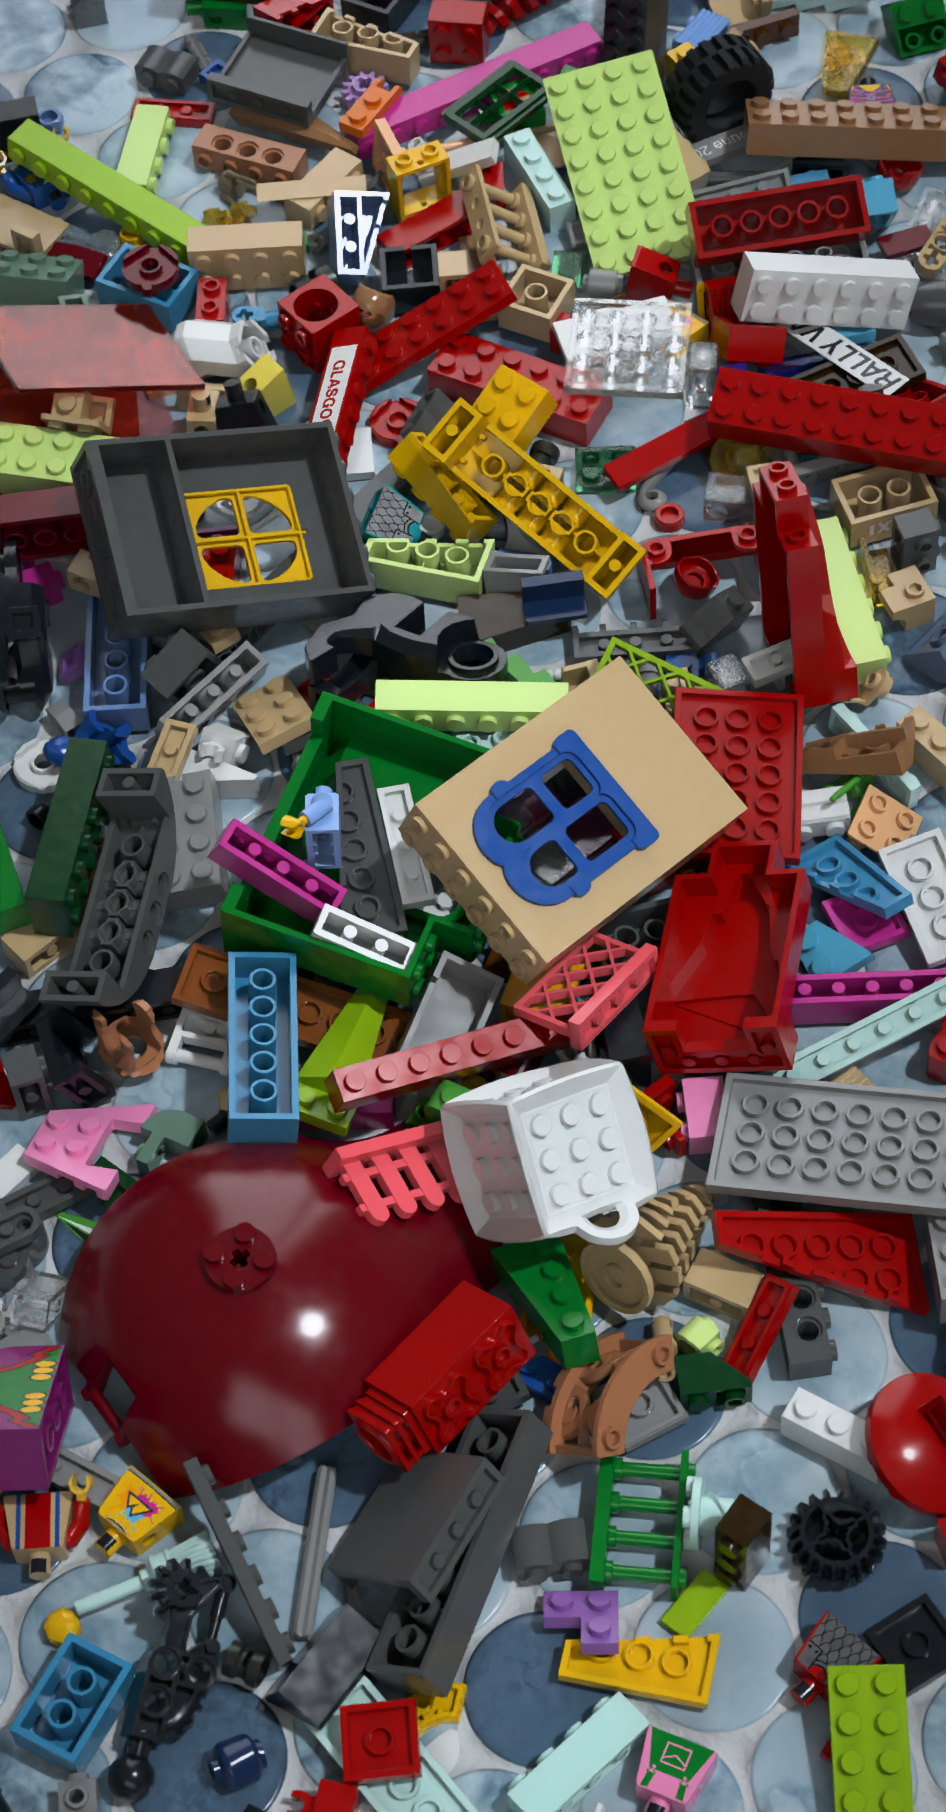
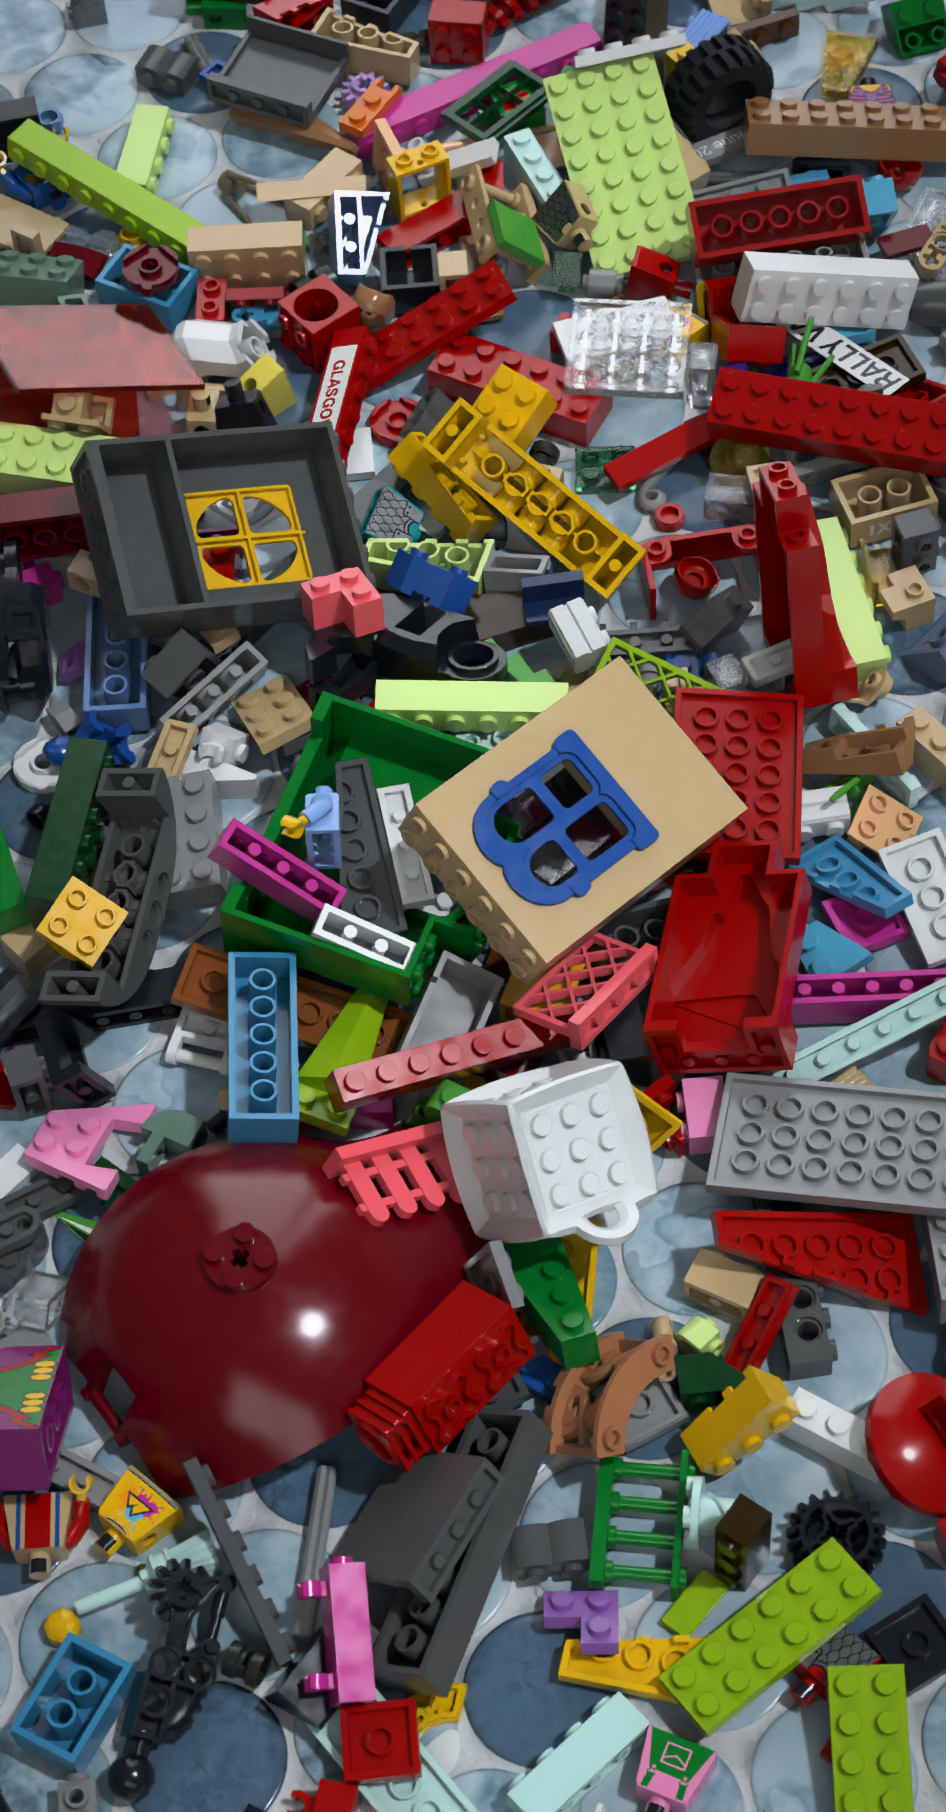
nougat piece [92,999,165,1078] -> none
red tile [130,97,217,129] -> none
nougat brick [191,123,309,183] -> none
clear yellow plate [201,201,258,226] -> none
dark blue head [208,1733,267,1791] -> none
tan brick [498,263,576,343] -> none
tan plant [580,1179,720,1314] -> none
none -> yellow plate [35,876,129,969]
none -> red plate [226,286,289,306]
none -> dark pink brick [296,1556,376,1708]
none -> coral brick [300,567,385,638]
none -> blue brick [385,547,478,615]
none -> light grey plate [464,1239,525,1314]
none -> bright green tile [487,199,546,268]
none -> torso [531,179,598,252]
none -> white brick [548,597,611,674]
none -> white plate [572,29,687,70]
none -> lime plate [658,1537,883,1738]
none -> yellow wedge [680,1365,801,1476]
none -> bright green plant [786,316,835,383]

